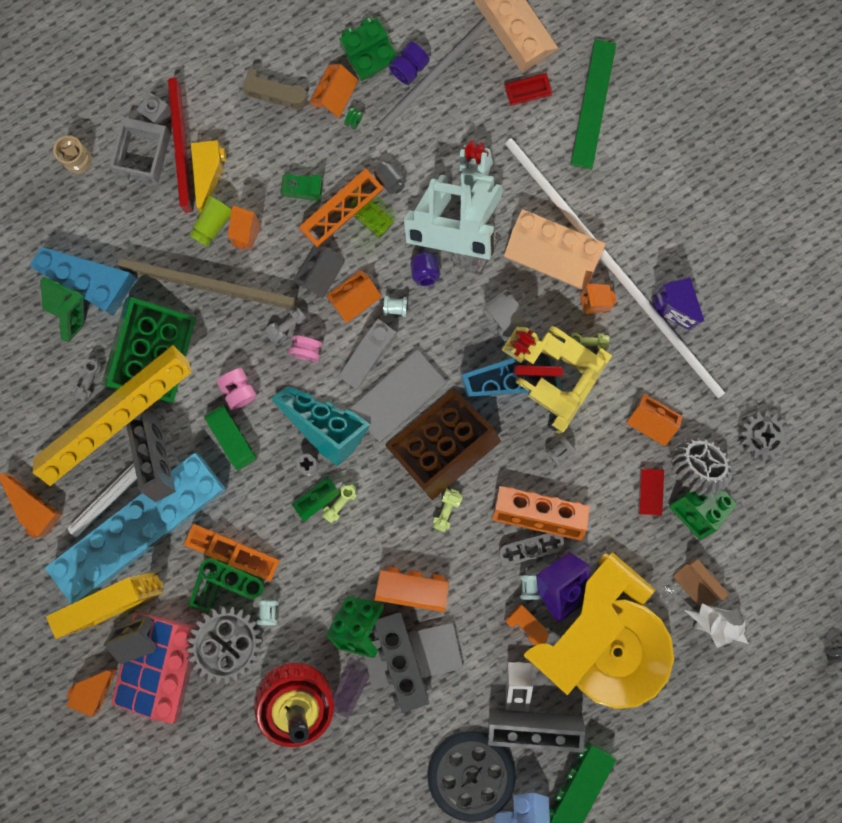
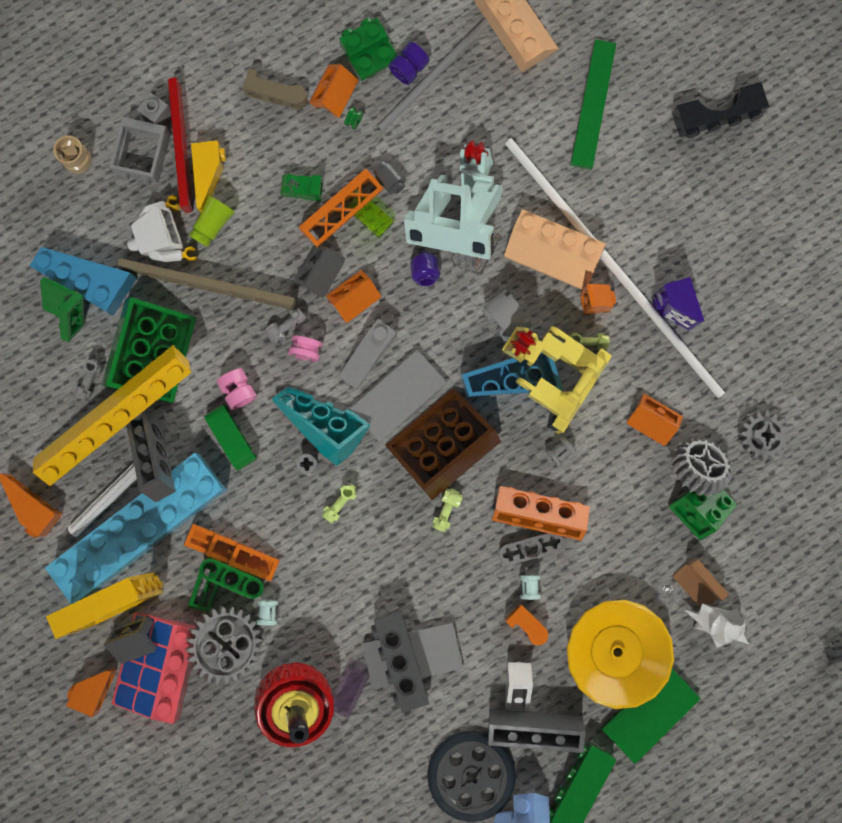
orange slope [227,205,261,250] -> none
green plate [292,476,341,522] -> none
green bracket [326,596,384,658] -> none
orange slope [375,566,449,612] -> none
light aqua bush [384,296,407,317] -> none
red tile [504,73,552,106] -> none
red tile [513,365,563,377] -> none
yellow door [523,552,656,695] -> none
dark purple slope [536,552,590,623] -> none
red tile [638,469,664,516] -> none
none -> white torso [127,195,197,262]
none -> green tile [601,669,701,764]
none -> black arch [672,82,770,138]

